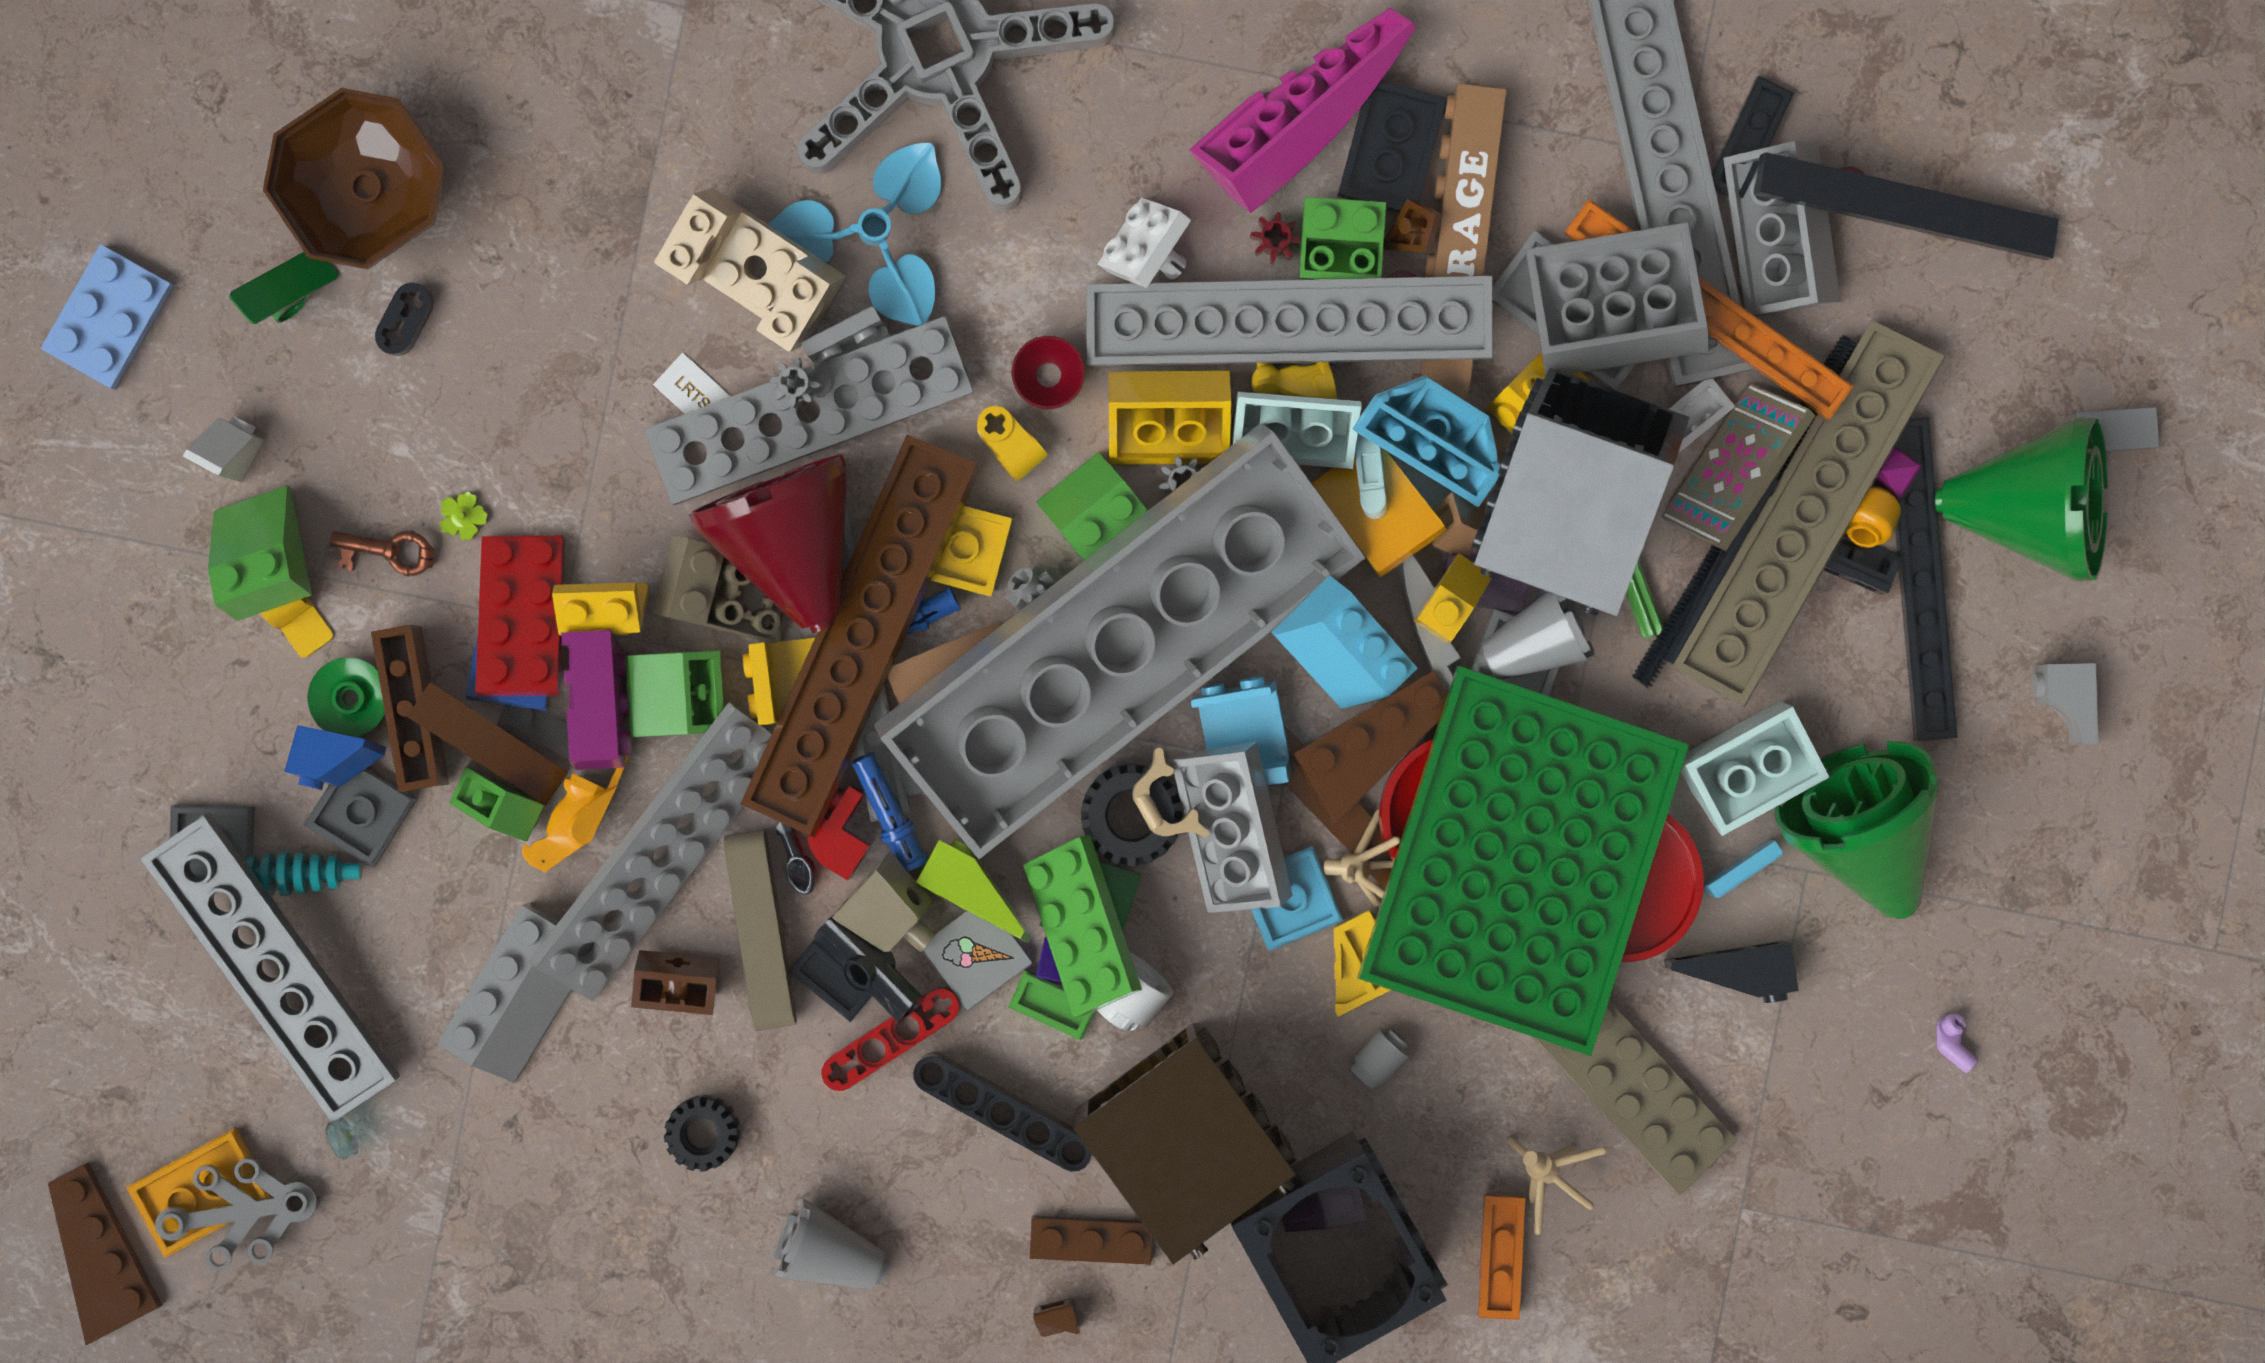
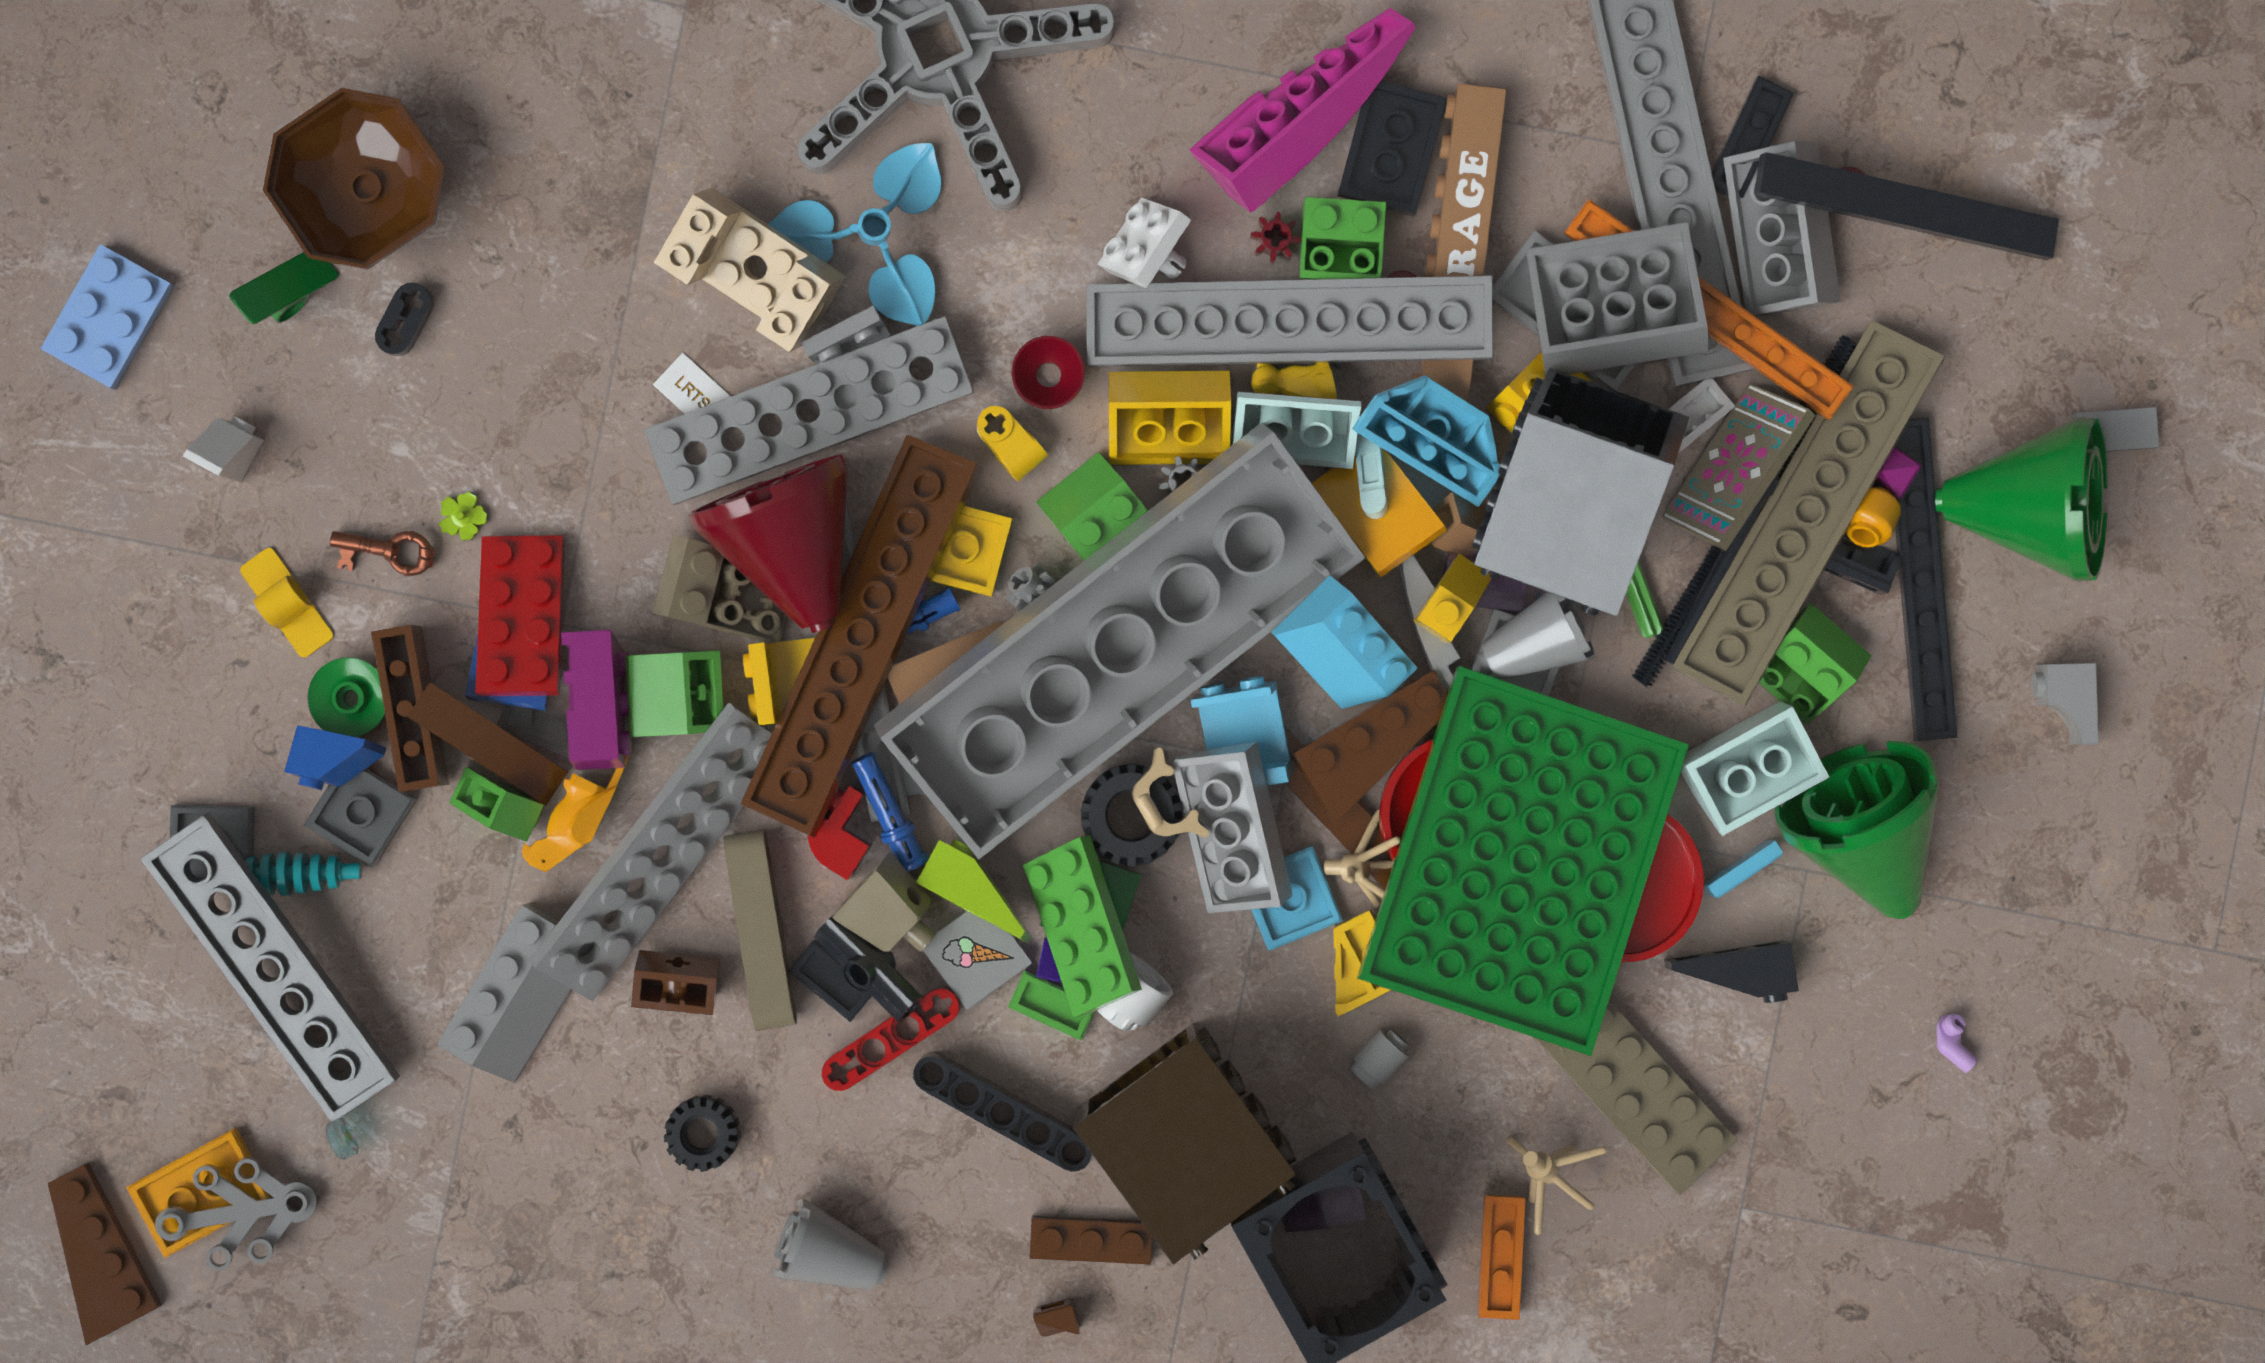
bright green slope [208,485,312,621] -> none
yellow bracket [552,582,649,636] -> none
light grey gear [769,357,822,409] -> none
black piece [776,822,817,895] -> none
reddish brown piece [1383,199,1442,252] -> none
none -> bright green slope [1760,603,1872,725]

